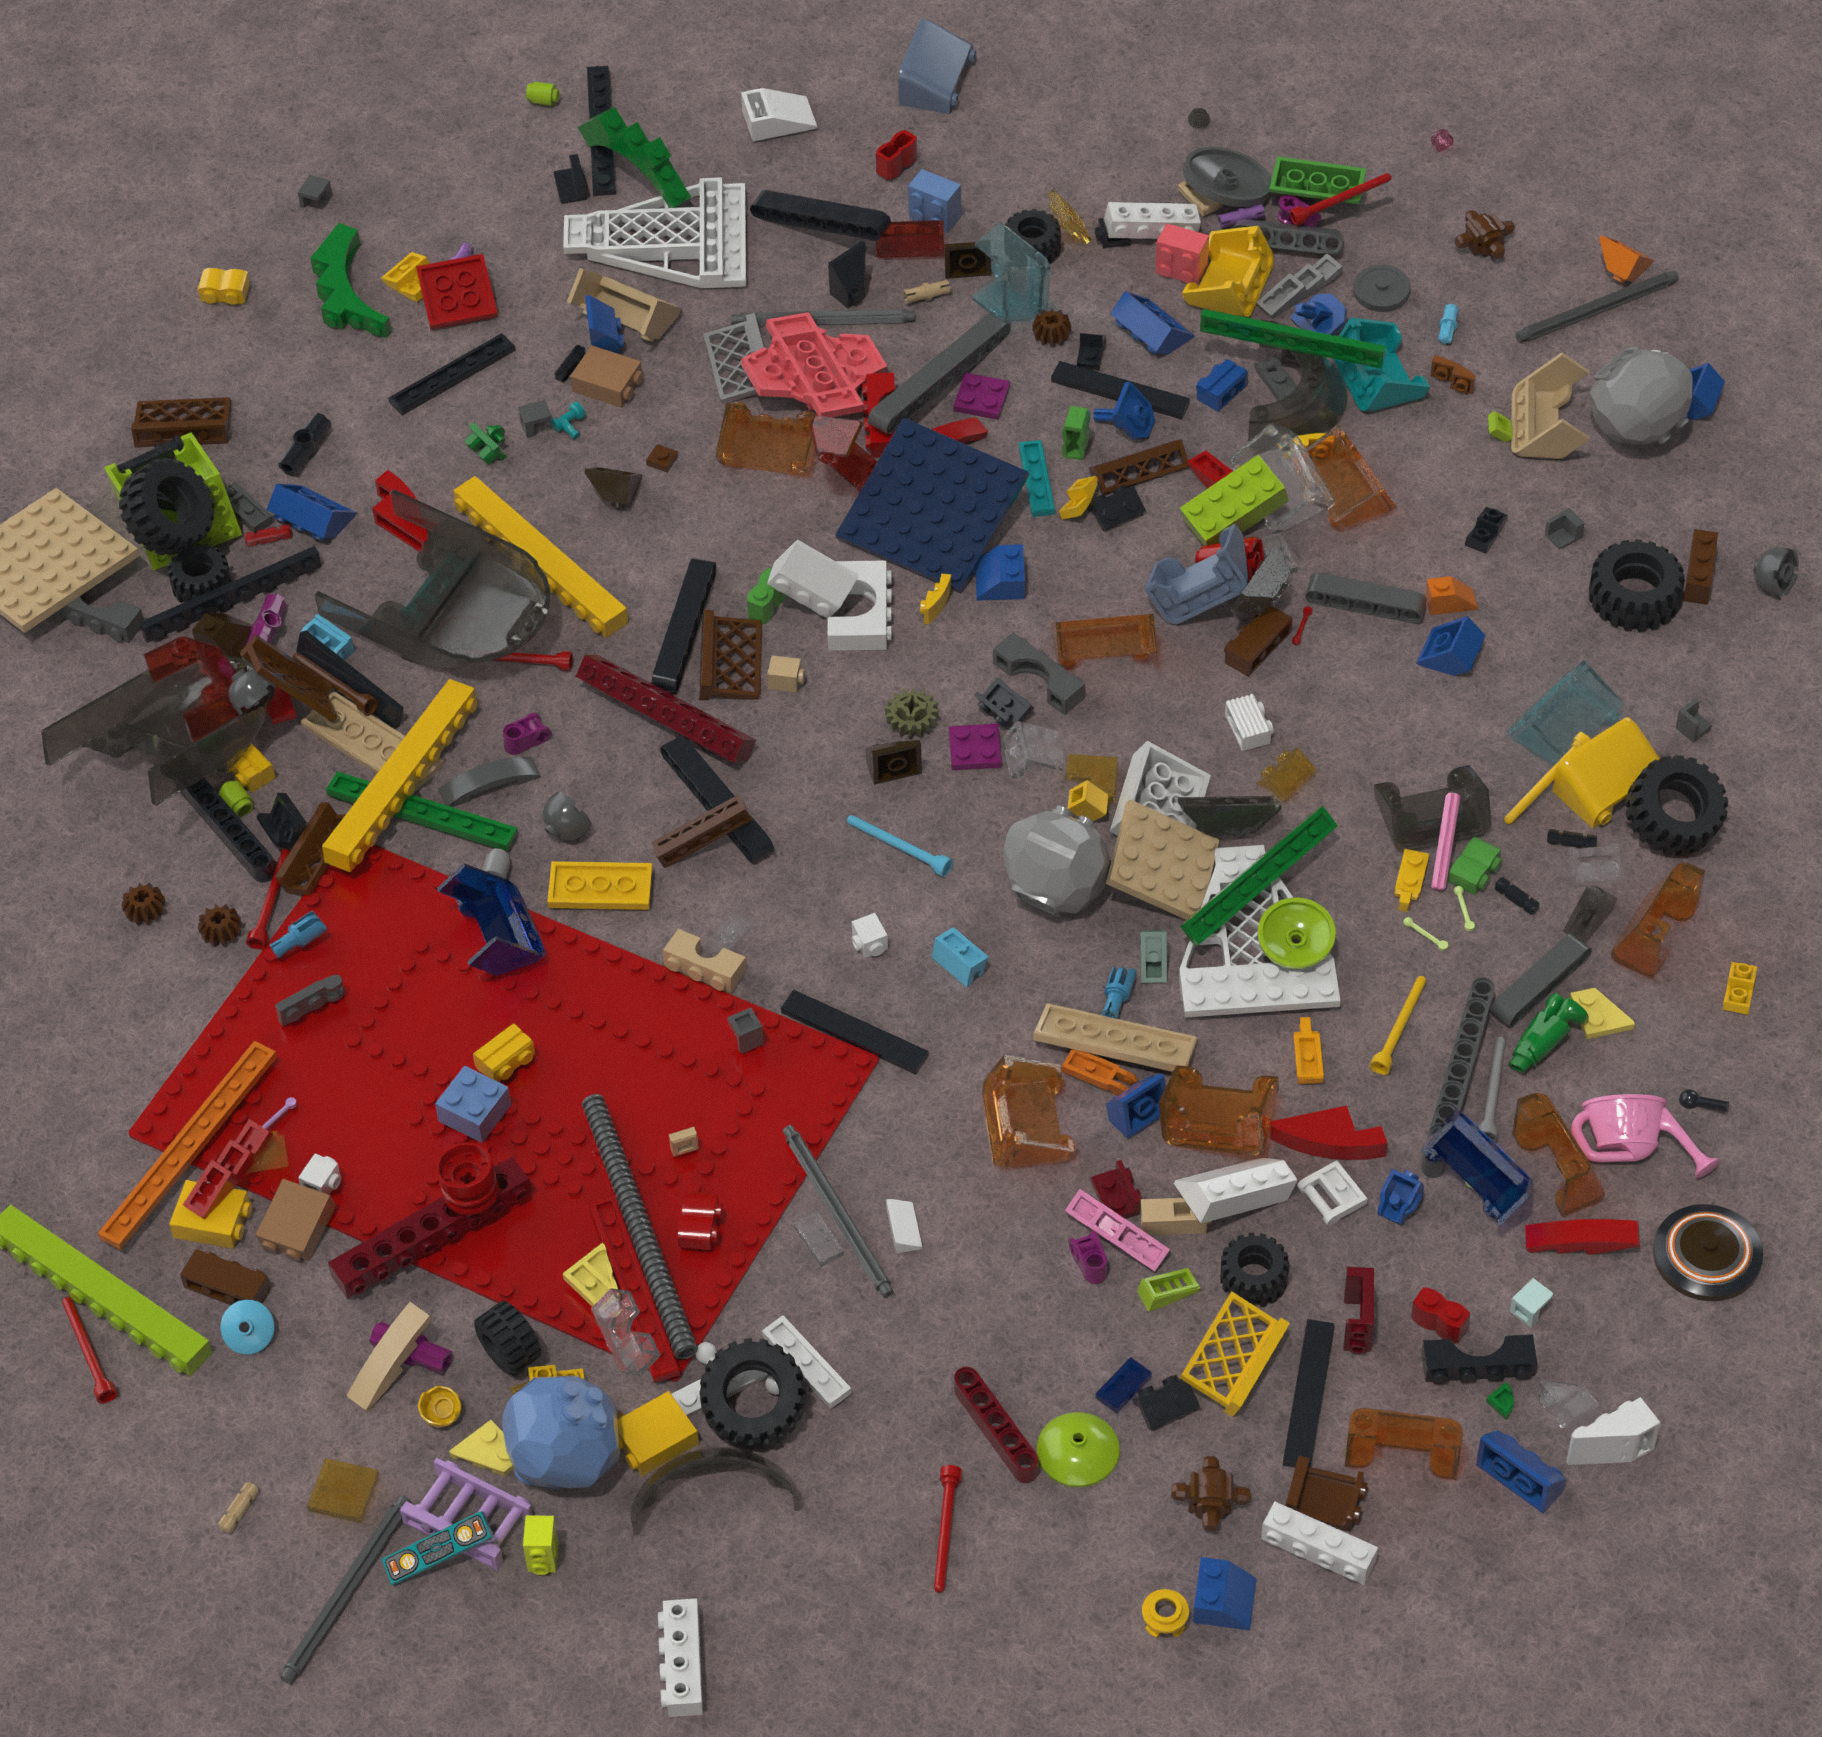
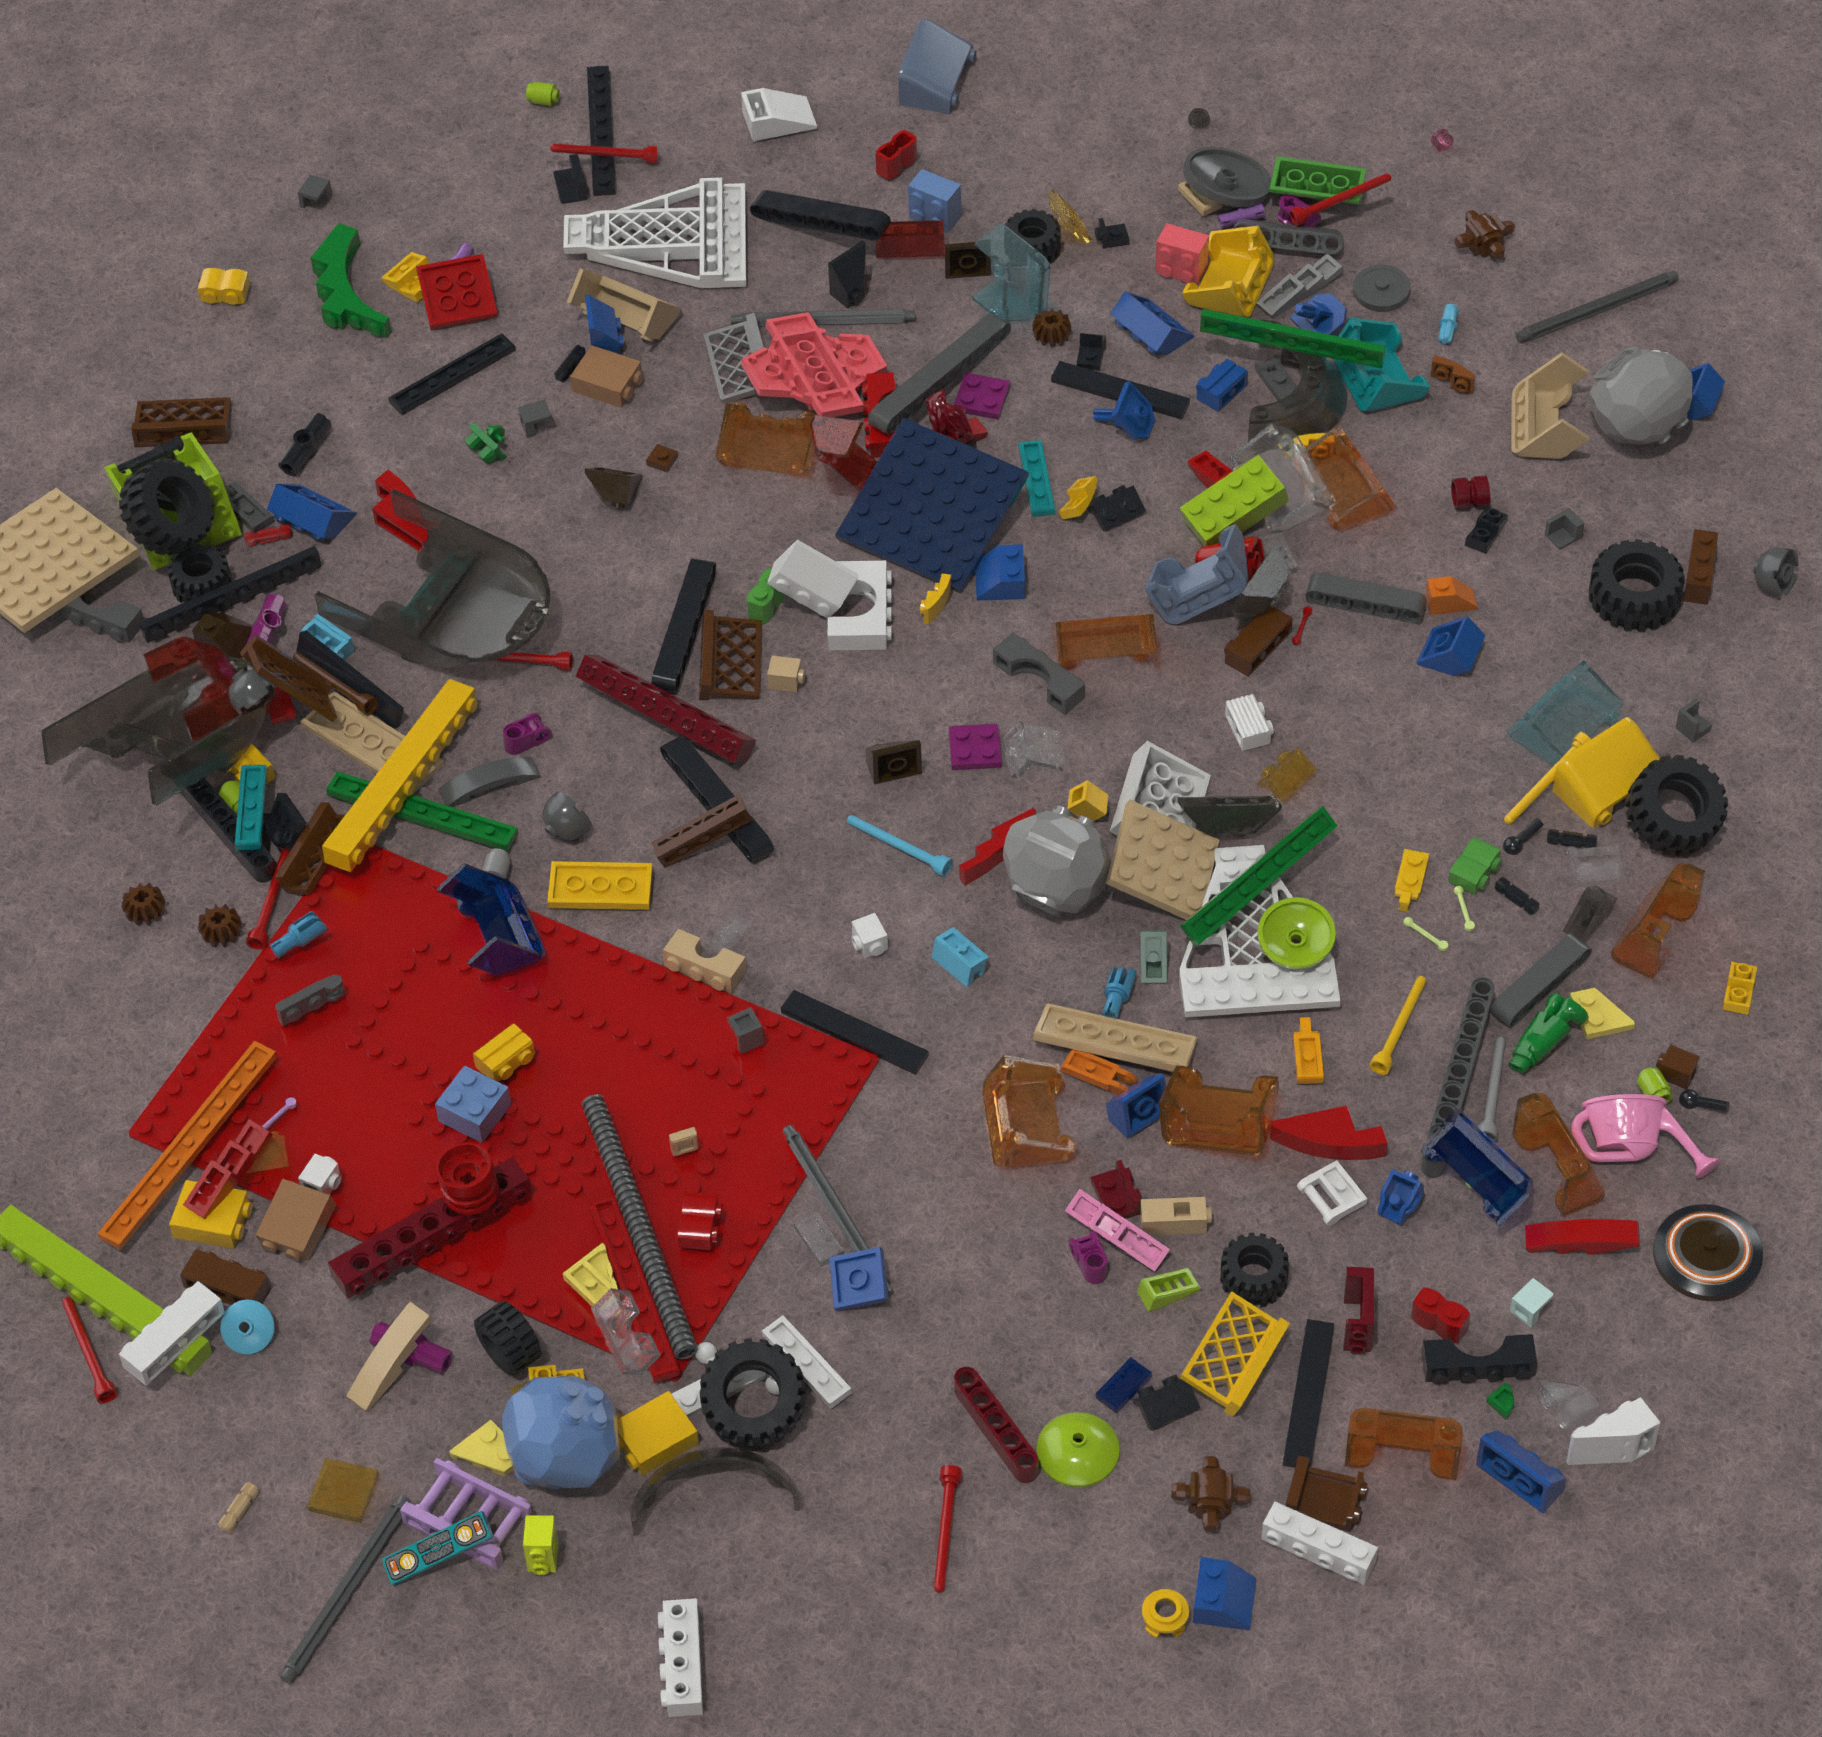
yellow hair [418,1386,462,1428] -> none
yellow brick [453,476,628,638] -> none
teal piece [550,401,586,440] -> none
green arch [577,107,691,208] -> none
olive gear [885,688,939,737] -> none
white slope [886,1199,923,1254] -> none
tan pin [902,279,950,304] -> none
black bracket [974,677,1034,730] -> none
bright green brick [1062,406,1091,460] -> none
clear yellow plate [1066,754,1118,803] -> none
reddish brown fence [1089,439,1189,494] -> none
white brick [1104,202,1201,239] -> none
white slope [1174,1158,1297,1223] -> none
clear smoke windscreen [1374,765,1491,852] -> none
bright pink axle [1431,793,1460,891] -> none
lime plate [1488,411,1513,442] -> none
orange slope [1599,235,1654,283] -> none
none -> white brick [119,1281,225,1386]
none -> teal tile [235,765,267,850]
none -> red piece [550,143,658,164]
none -> blue plate [829,1247,888,1311]
none -> dark red hair [925,389,974,439]
none -> red slope [959,807,1036,886]
none -> dark red wheel [1451,475,1490,509]
none -> black bar [1503,818,1544,855]
none -> lime brick [1637,1068,1673,1104]
none -> reddish brown brick [1656,1045,1700,1090]

